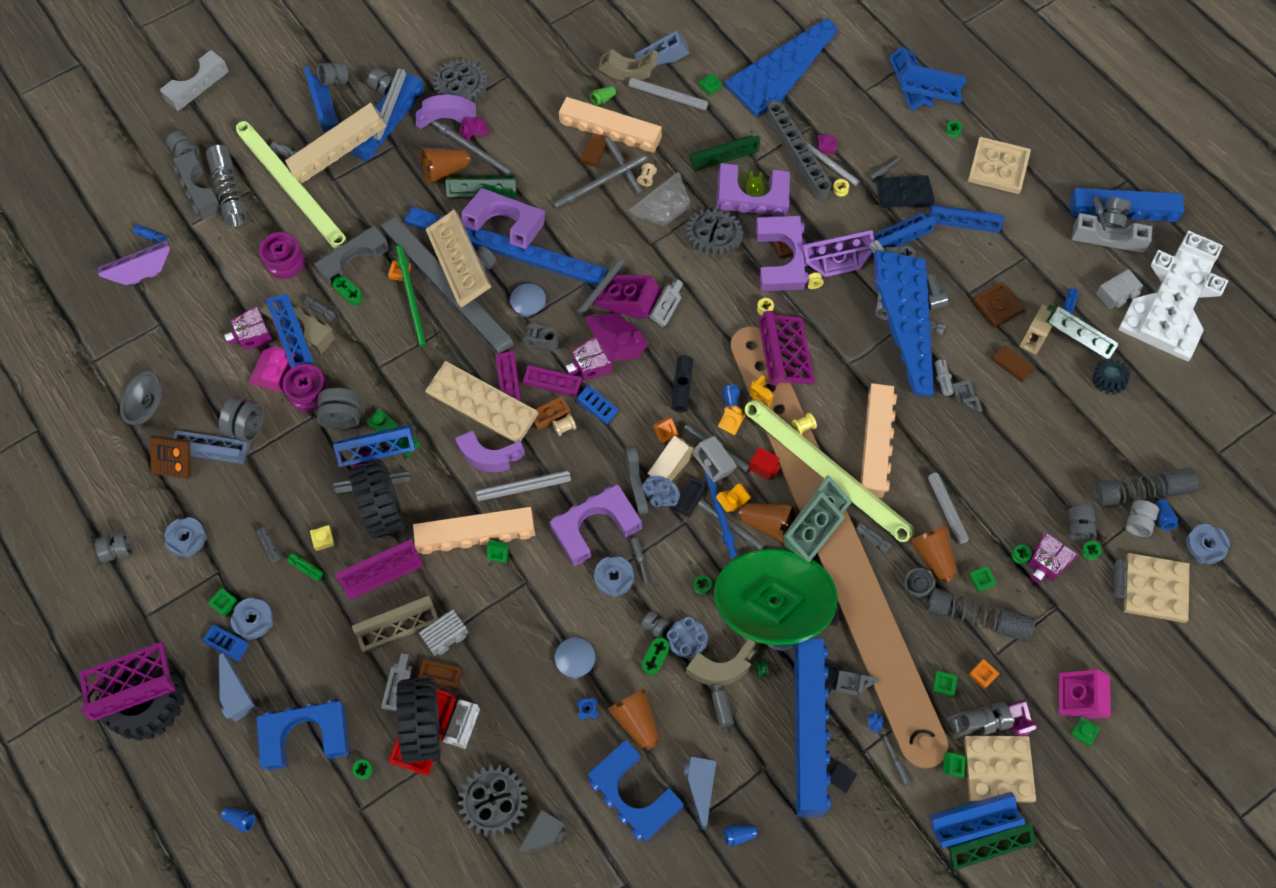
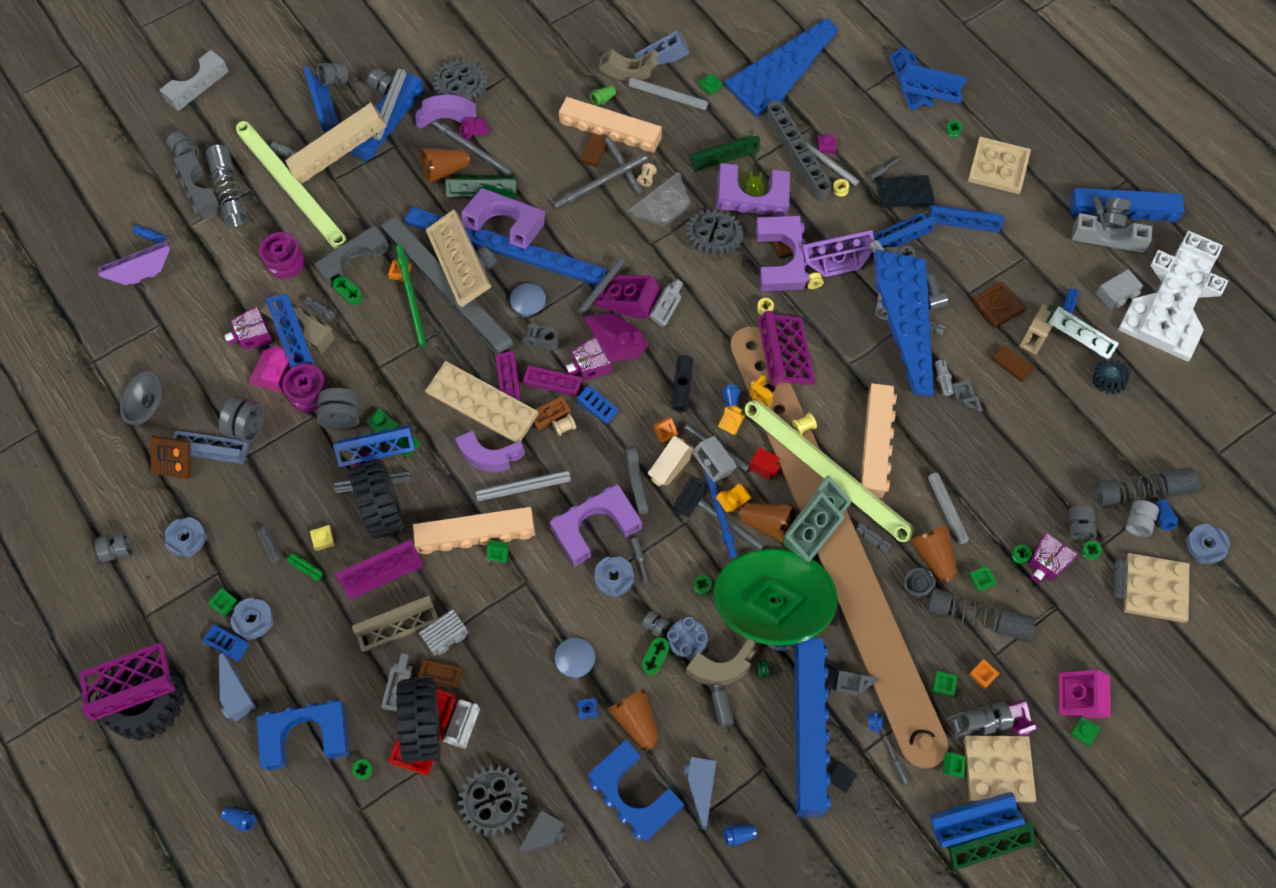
sand blue dish [642,476,680,507] -> none

